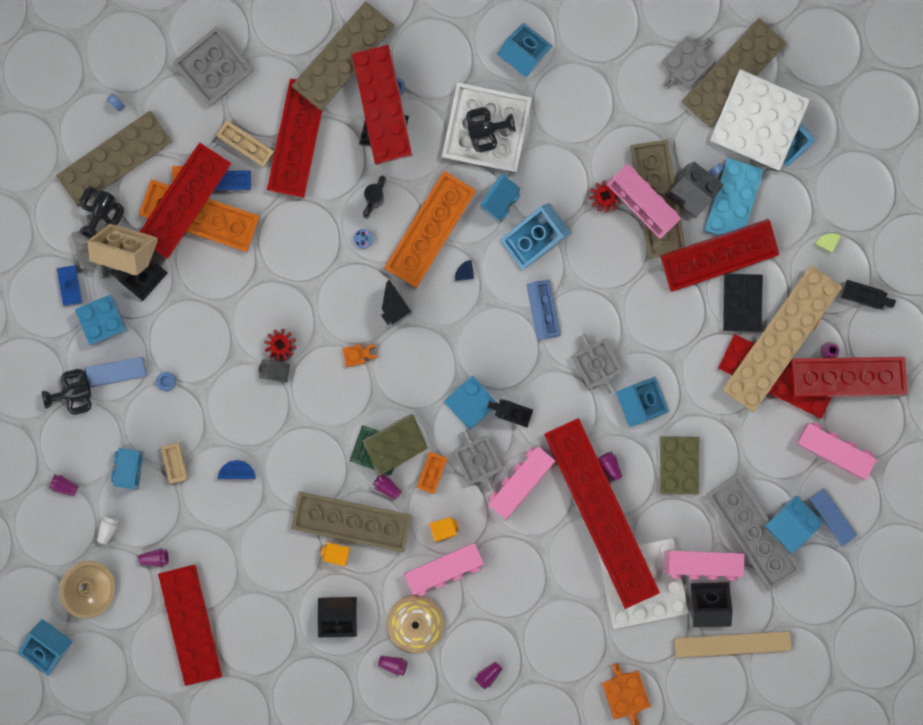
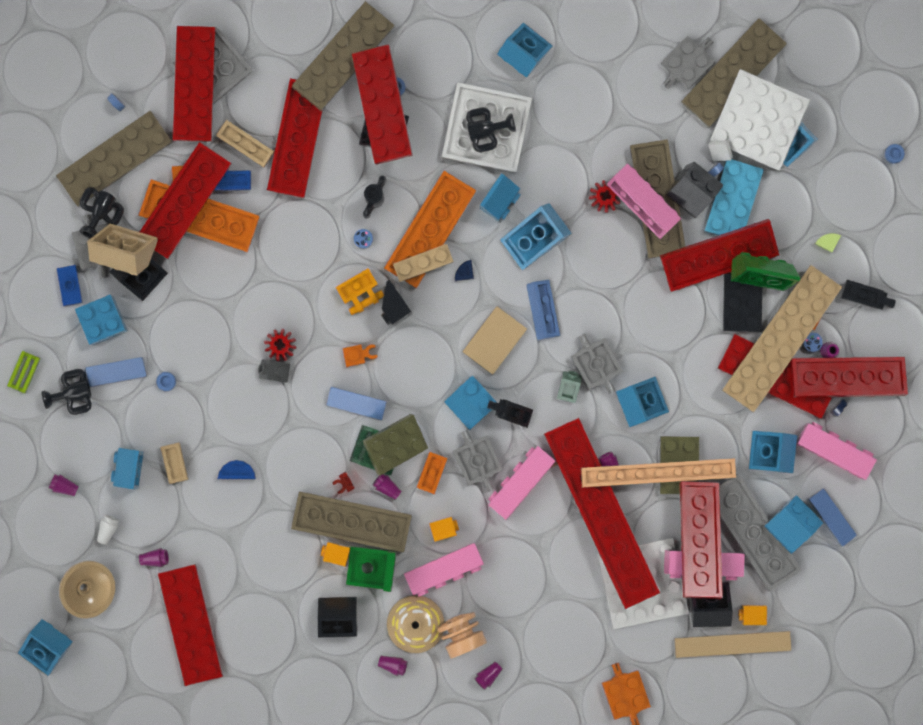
none -> lime tile [7,351,41,394]
none -> red plate [173,26,216,142]
none -> medium blue slope [327,387,387,420]
none -> clear red tile [332,472,355,494]
none -> light orange plate [335,268,384,315]
none -> green bracket [346,546,397,592]
none -> tan plate [393,244,454,282]
none -> light nougat wheel [437,612,487,659]
none -> tan tile [462,306,527,375]
none -> sand green bracket [557,371,582,403]
none -> light nougat plate [581,458,736,487]
none -> plate [680,481,723,599]
none -> white tile [708,141,733,161]
none -> green slope [731,253,800,291]
none -> light orange brick [738,605,767,625]
none -> dark azure slope [749,431,797,473]
none -> medium blue tile [803,333,823,352]
none -> dark blue tile [830,398,848,417]
none -> medium blue tile [885,144,905,164]

